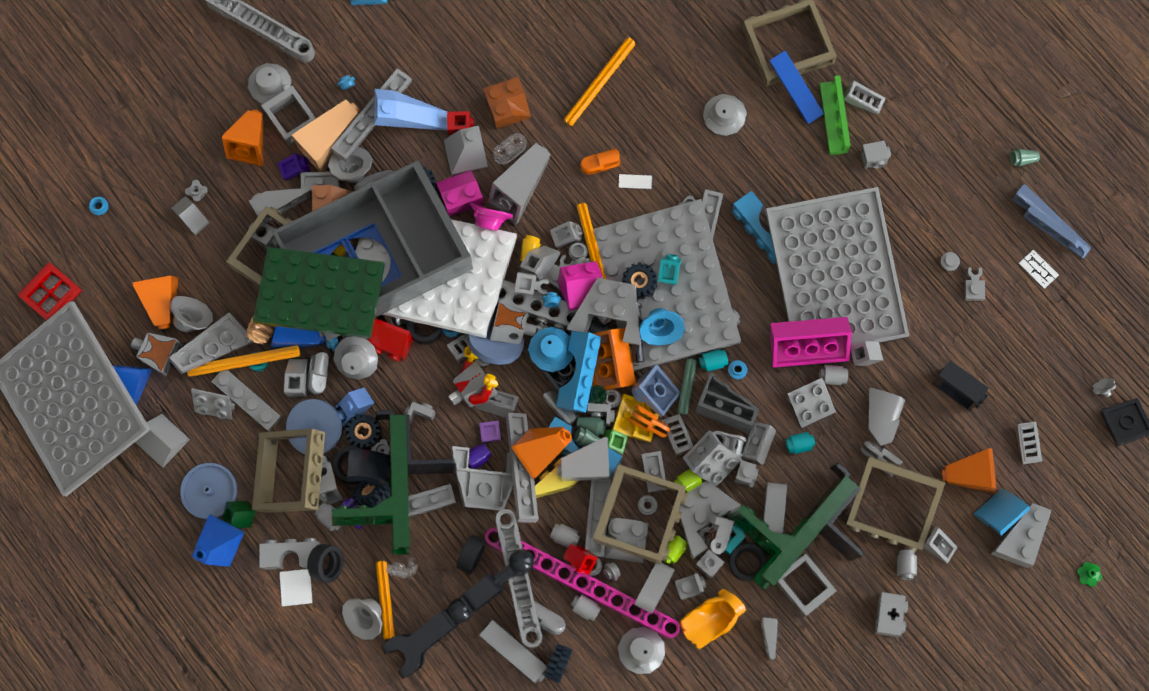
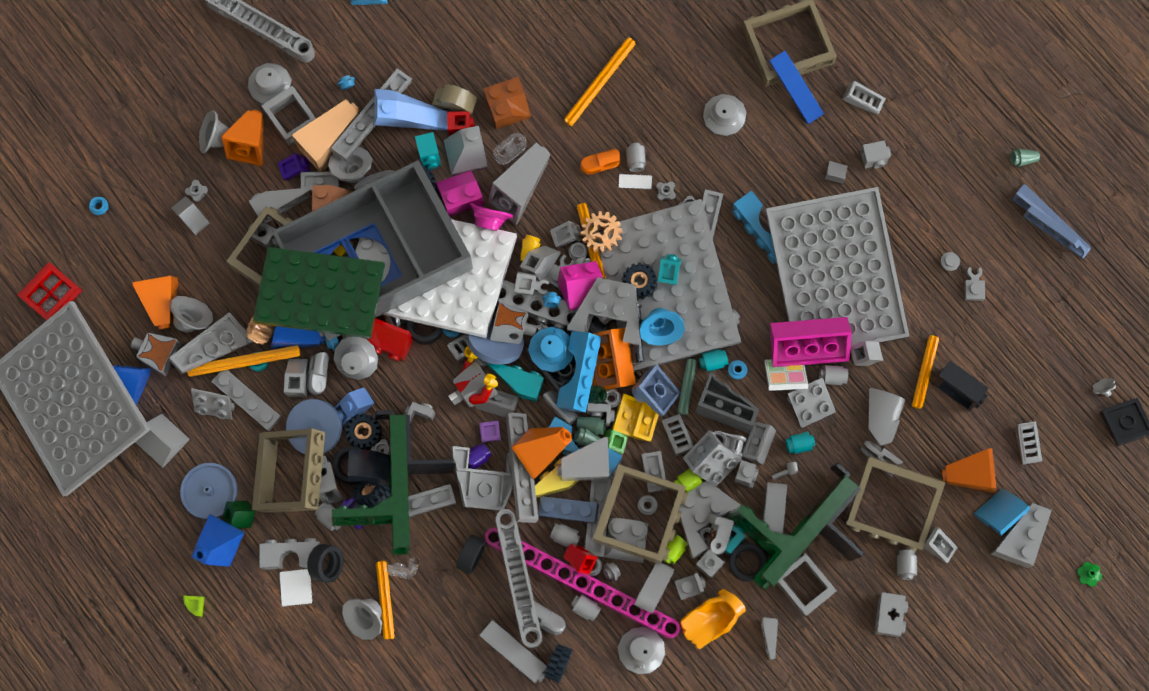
black piece [381,549,534,679] -> none
orange arm [627,404,670,438] -> none
bright green fence [819,76,850,155] -> none
white sticker [1019,250,1059,289] -> none
none -> lime tile [183,596,205,617]
none -> light grey hat [199,110,229,154]
none -> teal piece [415,132,442,170]
none -> dark tan brick [432,84,477,114]
none -> teal slope [488,363,544,403]
none -> sand blue plate [538,496,599,524]
none -> light nougat gear [581,211,623,253]
none -> light grey brick [626,143,646,172]
none -> light grey plate [657,181,676,200]
none -> tile [764,360,808,390]
none -> light grey hand [772,462,798,480]
none -> light grey slope [825,161,847,183]
none -> light orange axle [912,335,939,409]

